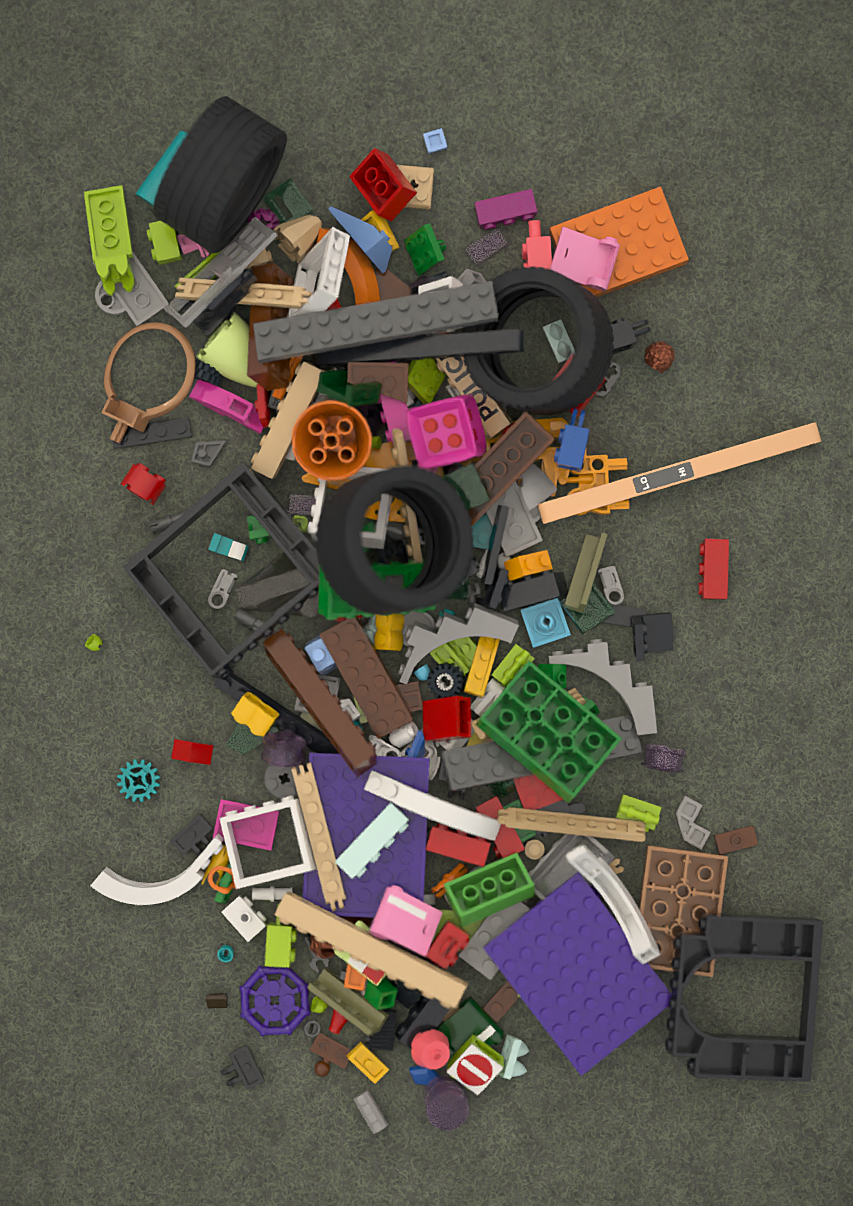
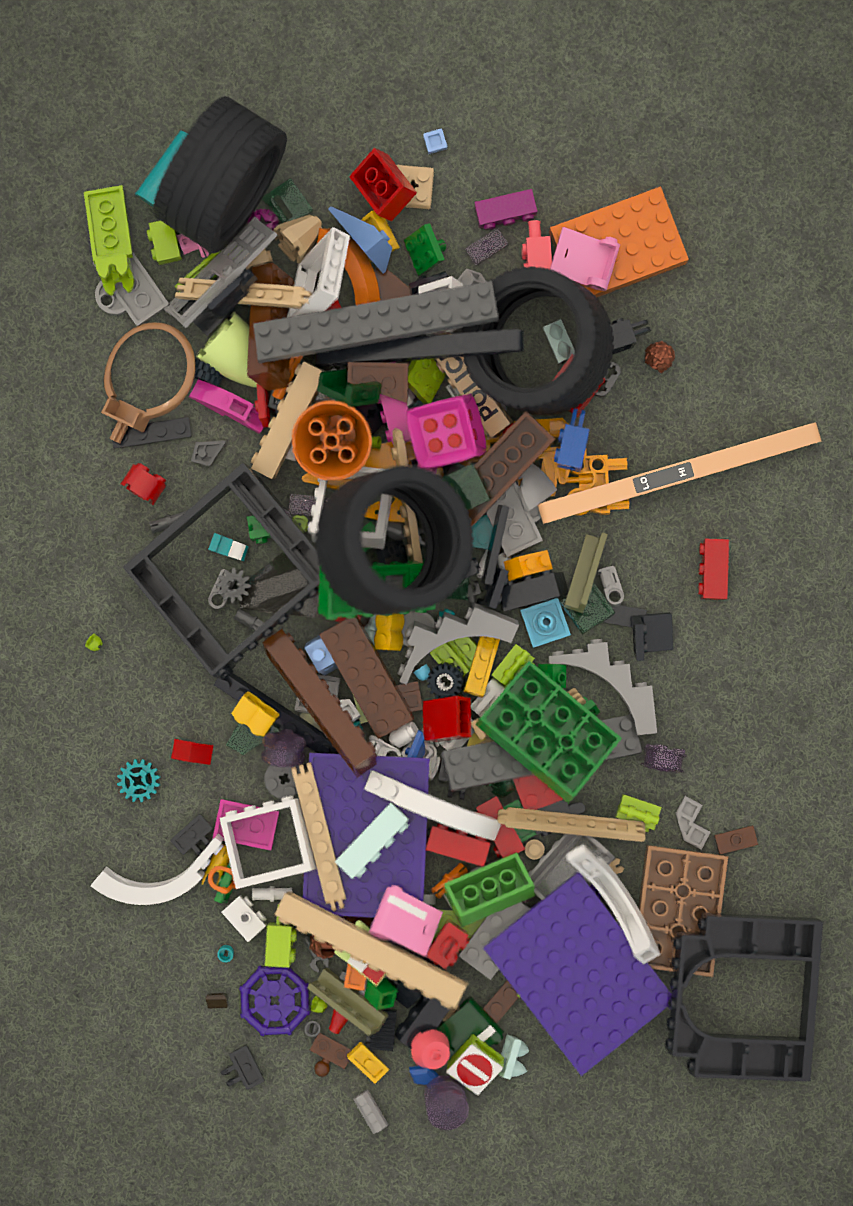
none -> dark grey gear [216,568,251,603]

